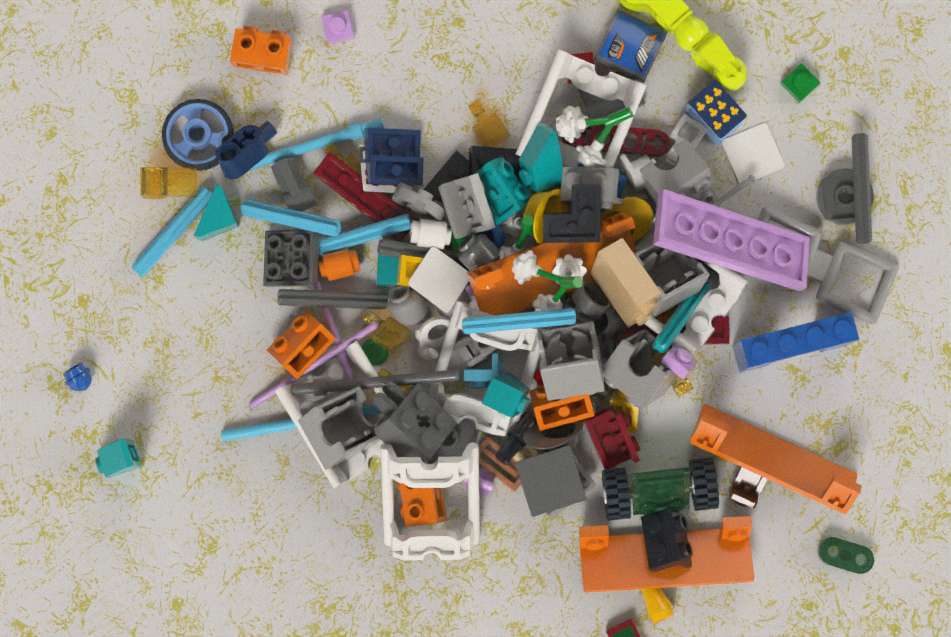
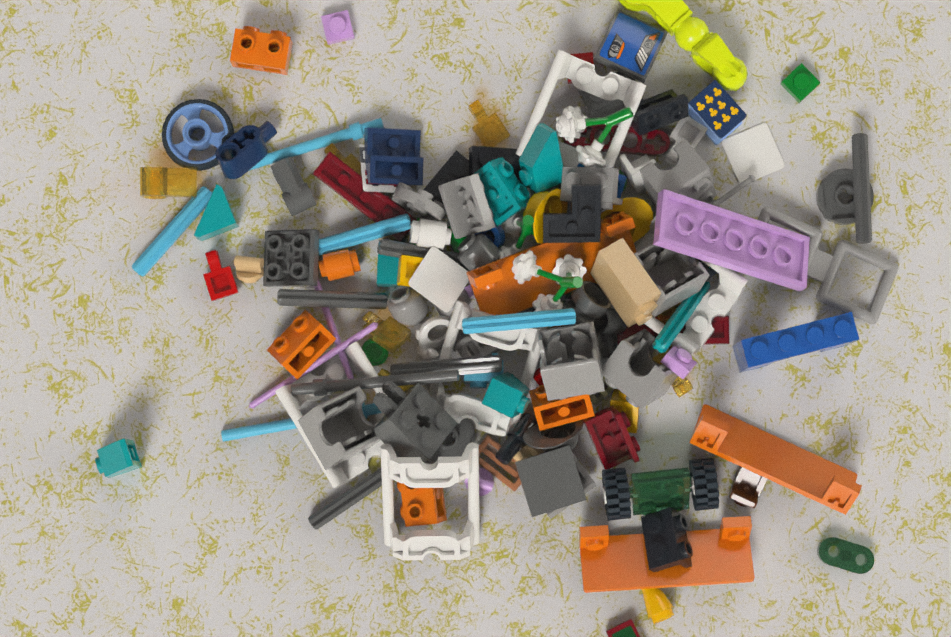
blue plate [63,362,92,391] -> none
medium azure axle [240,199,342,237] -> none
none -> red plate [203,250,239,301]
none -> tan plate [234,255,264,283]
none -> dark grey axle [308,468,382,530]
none -> dark grey axle [390,355,502,375]
none -> black bracket [623,89,688,136]

